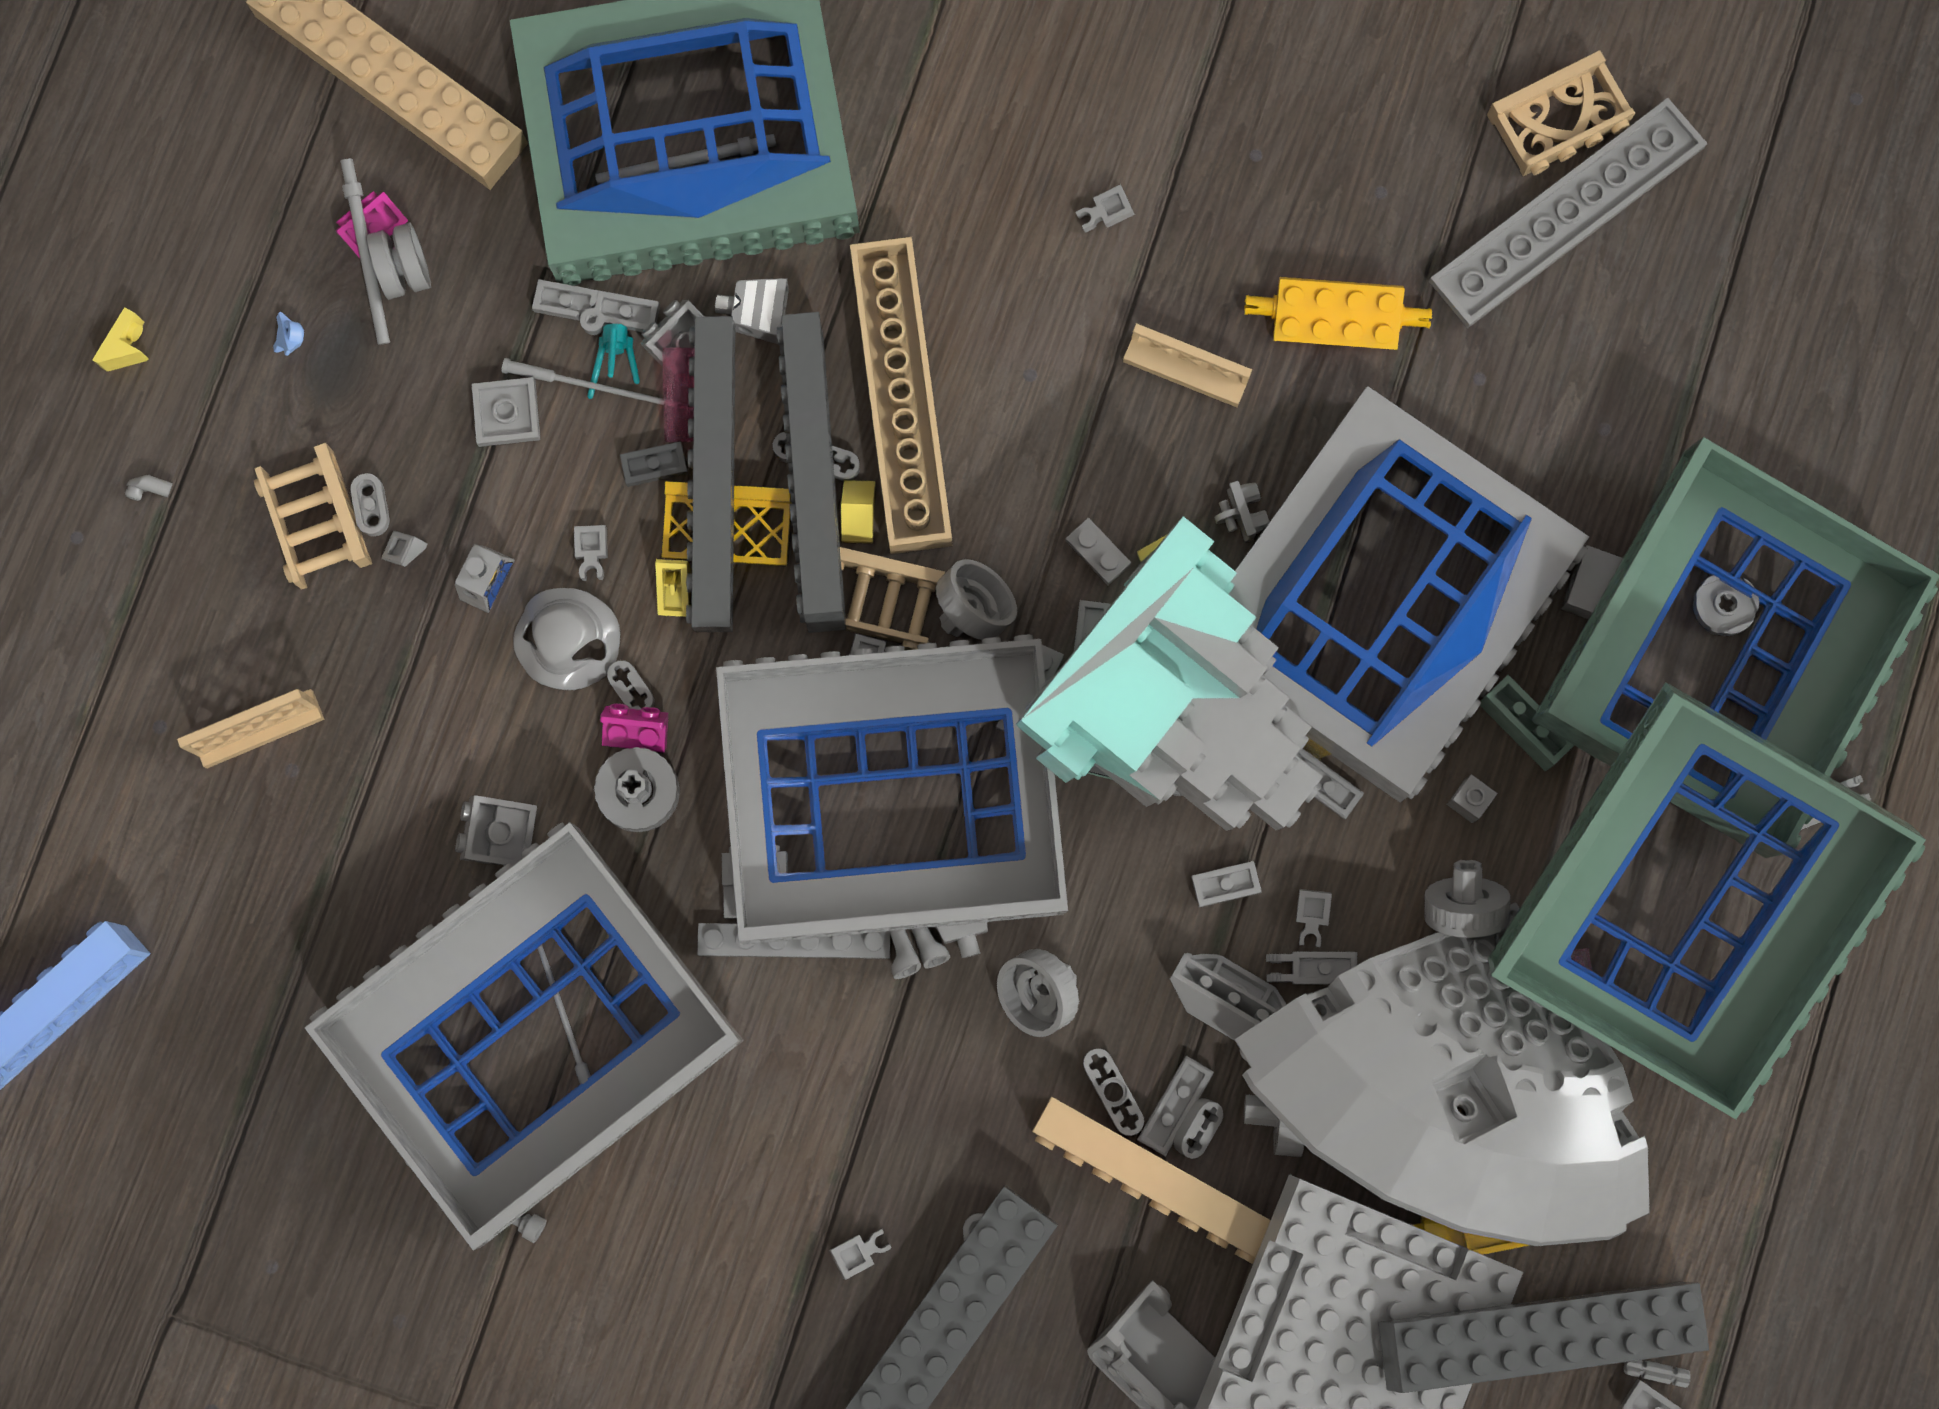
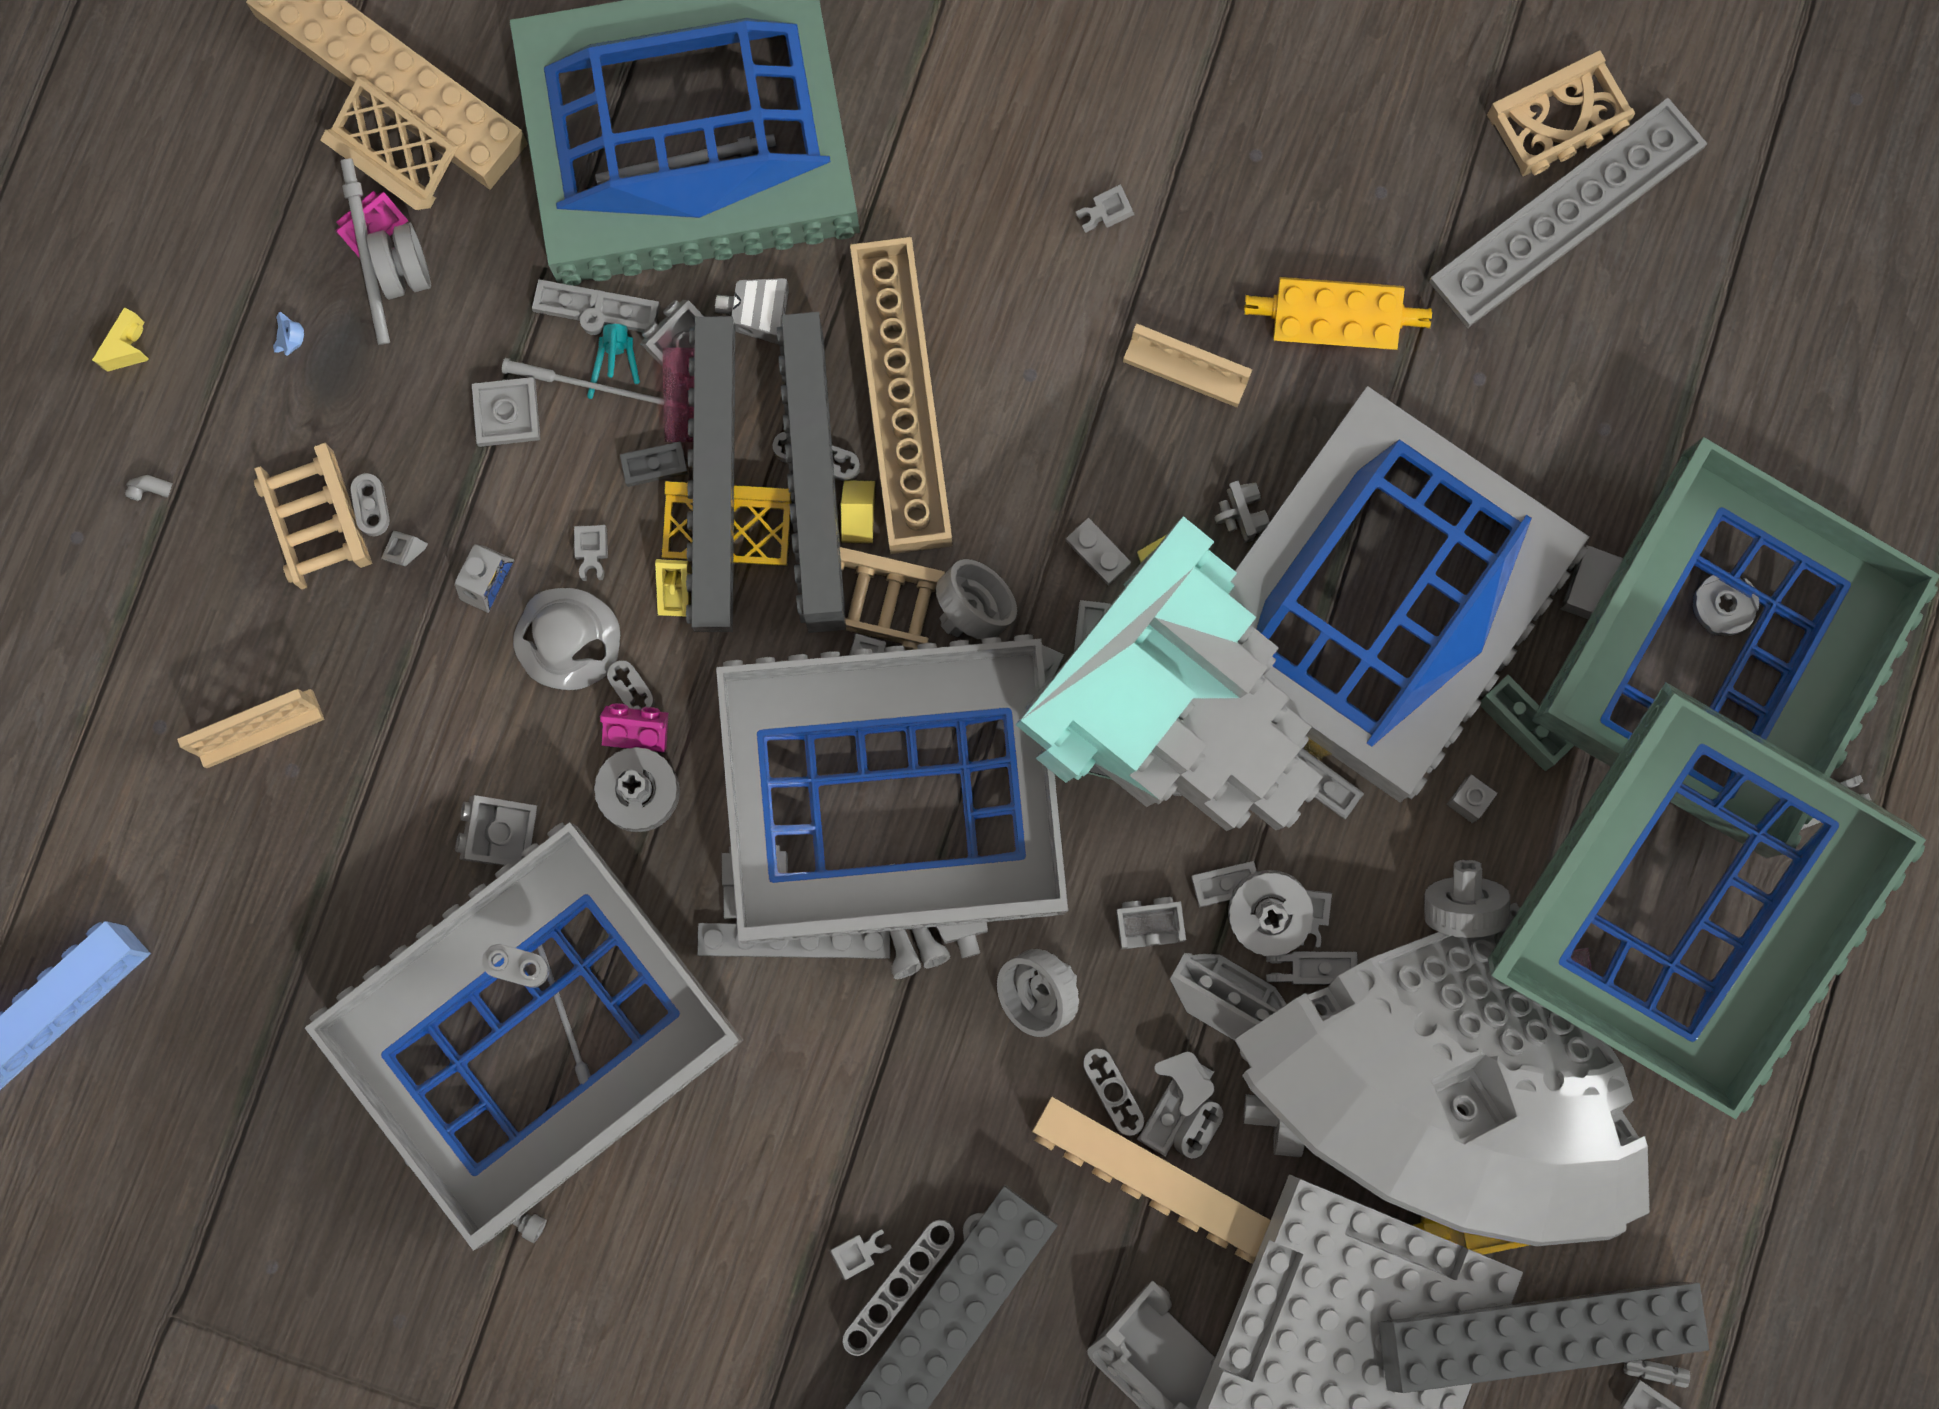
none -> tan fence [321,77,458,210]
none -> light grey plate [482,944,549,988]
none -> light grey beam [843,1219,955,1356]
none -> window [1116,897,1186,950]
none -> light grey piece [1154,1052,1214,1116]
none -> light grey piece [1228,870,1314,956]

